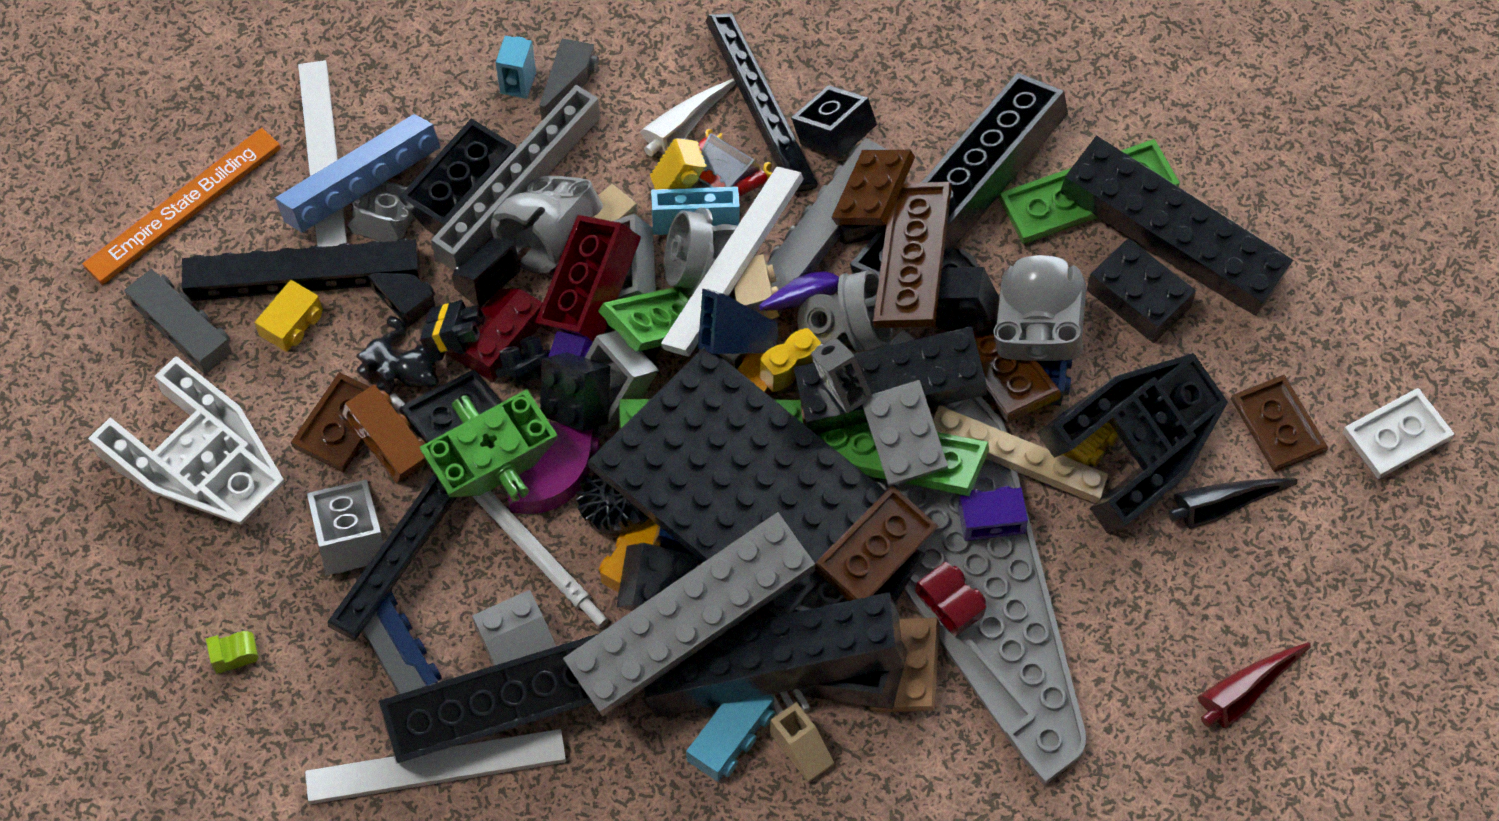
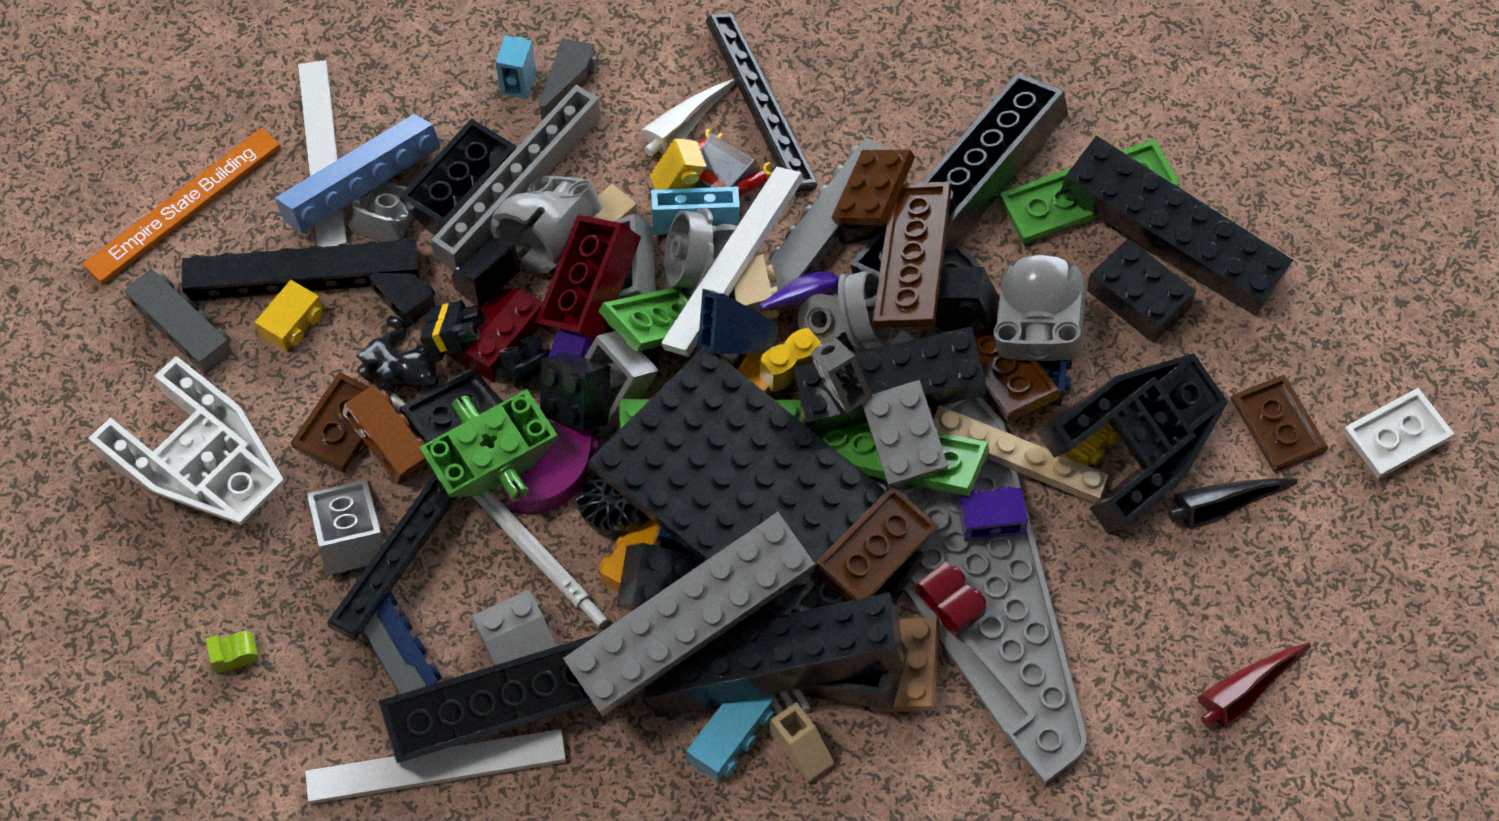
black brick [791,85,877,158] -> none

